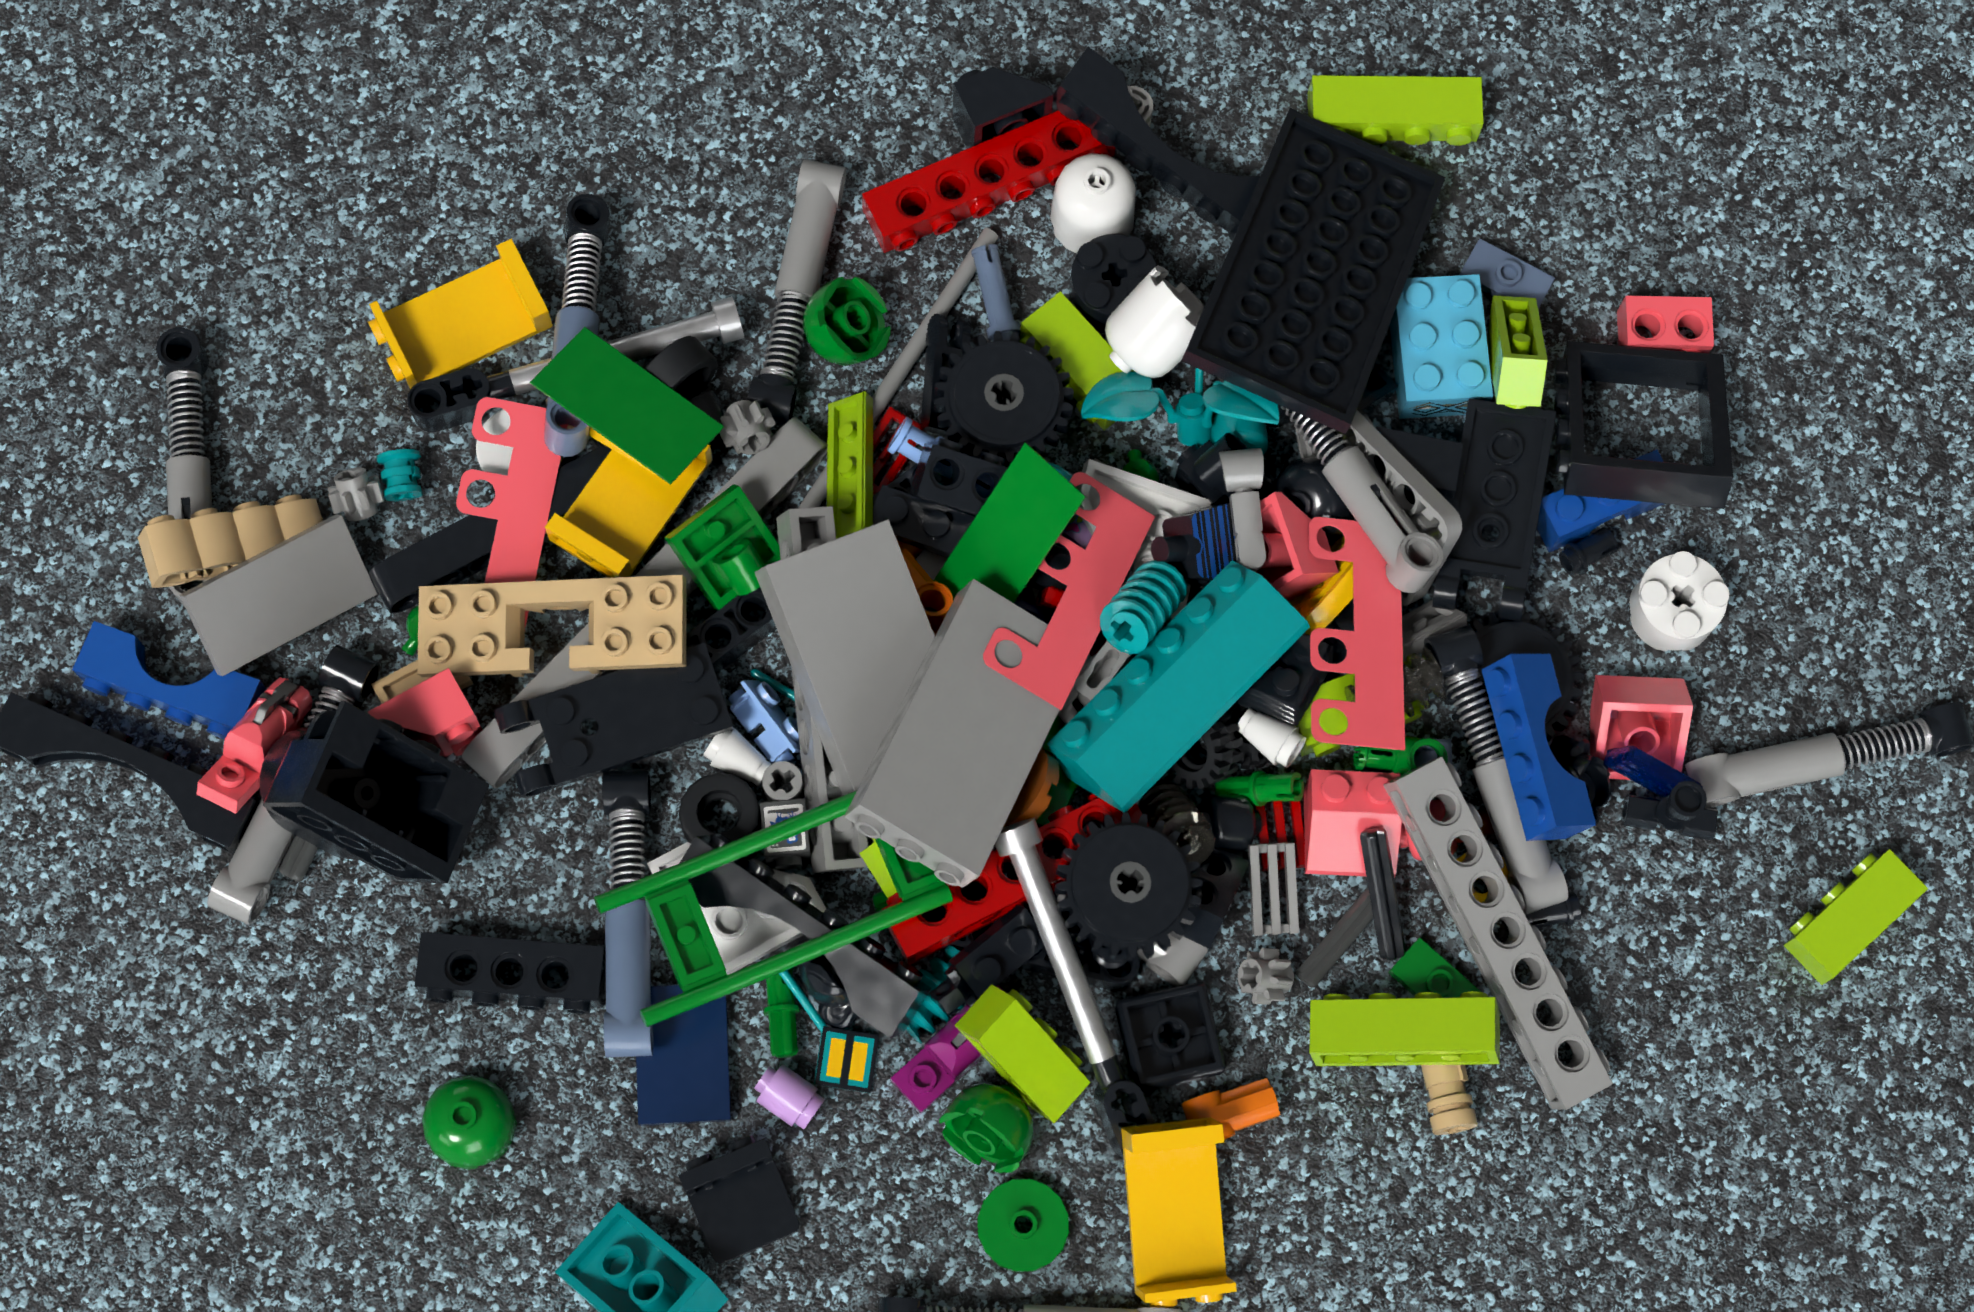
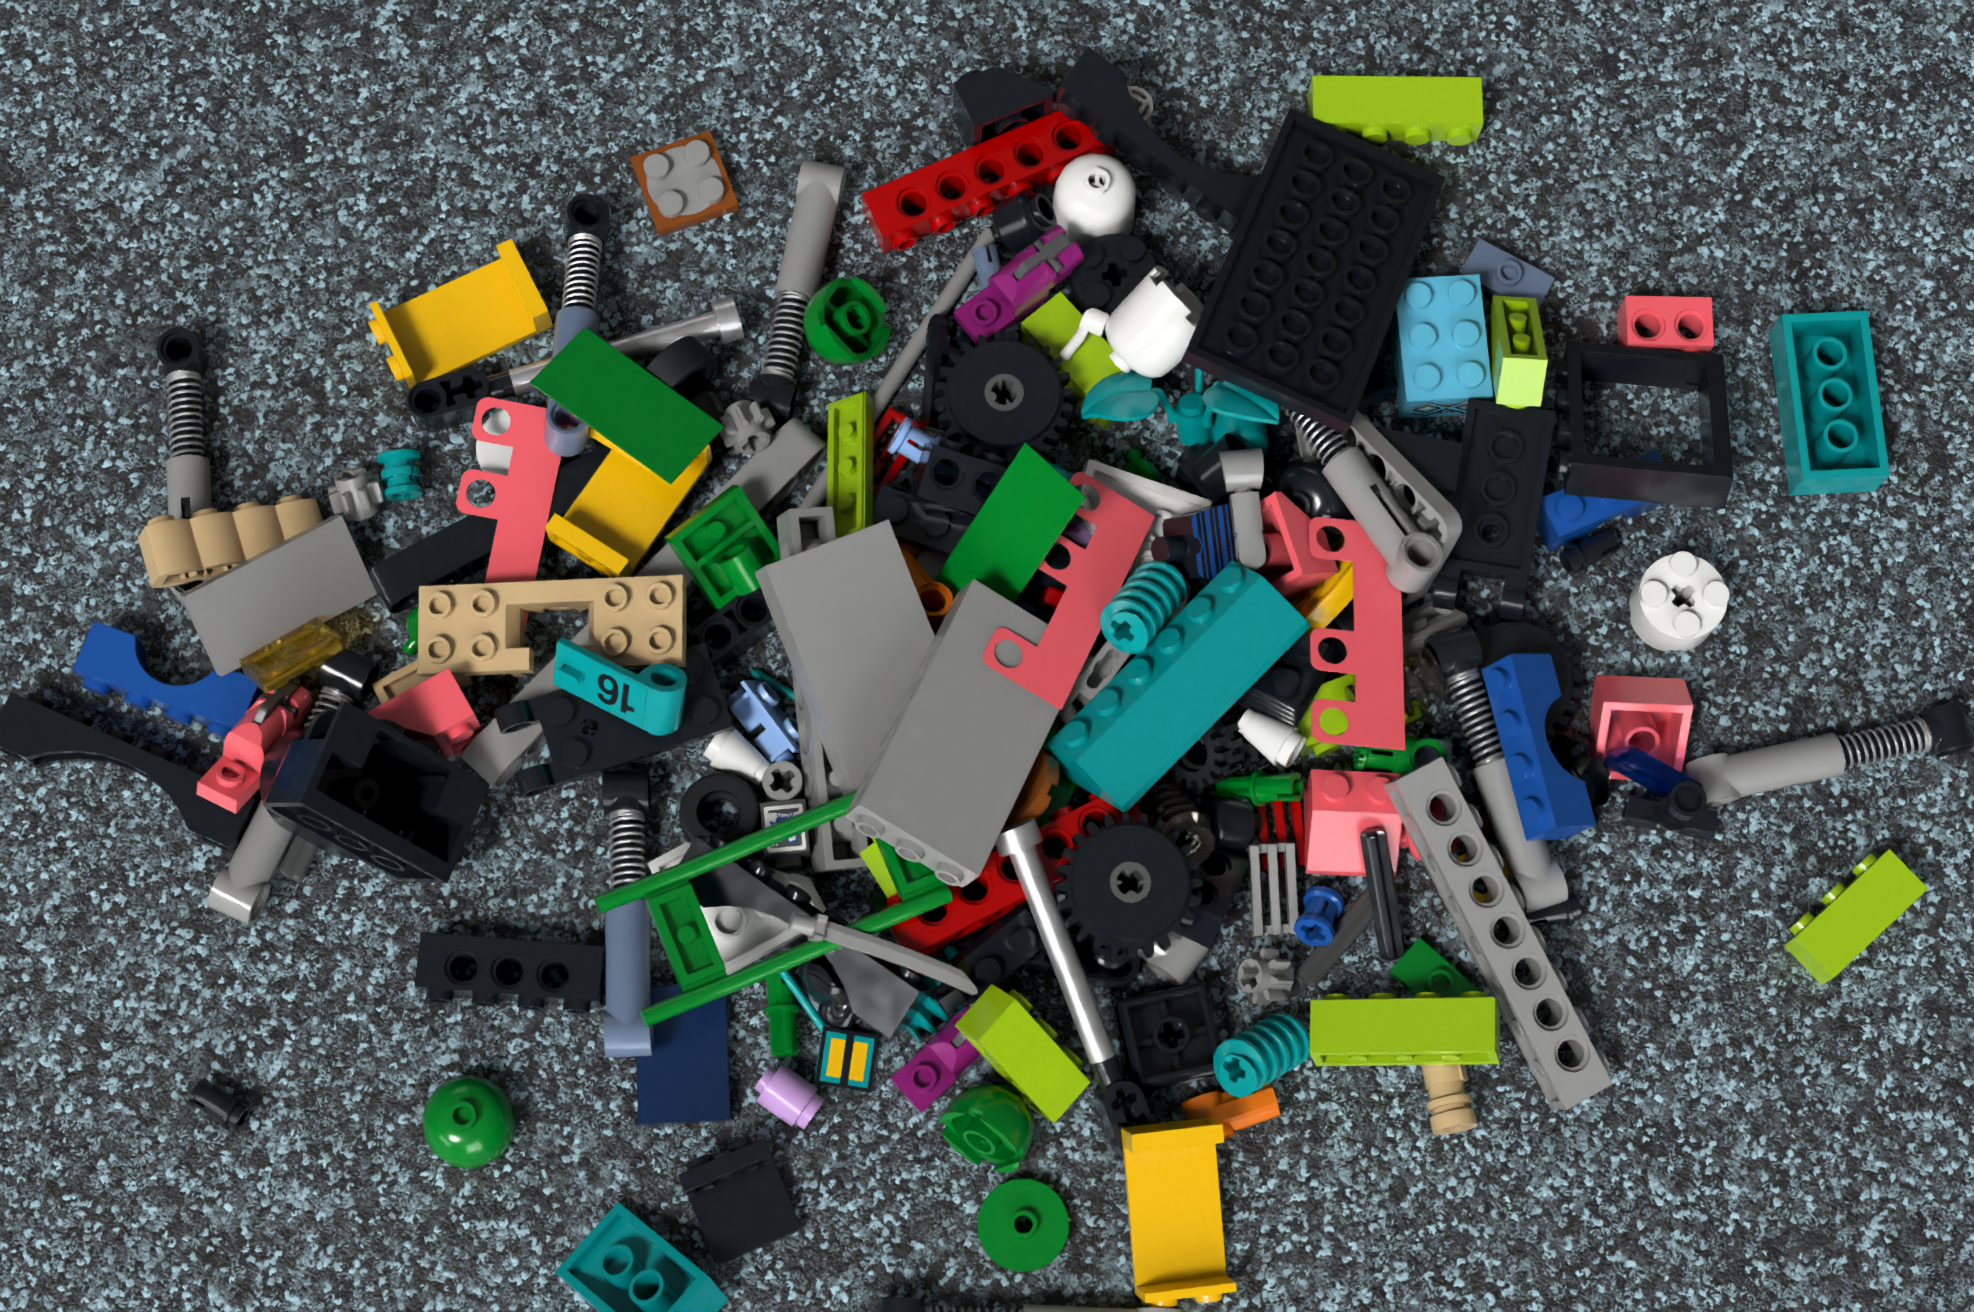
none -> black pin [188,1078,251,1130]
none -> clear yellow plate [239,617,343,694]
none -> teal door [553,637,687,736]
none -> light grey piece [630,130,739,237]
none -> light grey sword [788,912,978,995]
none -> magenta plate [954,225,1084,346]
none -> black head [991,189,1056,253]
none -> white hand [1058,308,1109,362]
none -> teal piece [1213,1013,1310,1098]
none -> blue bush [1293,886,1344,946]
none -> teal brick [1769,310,1890,496]

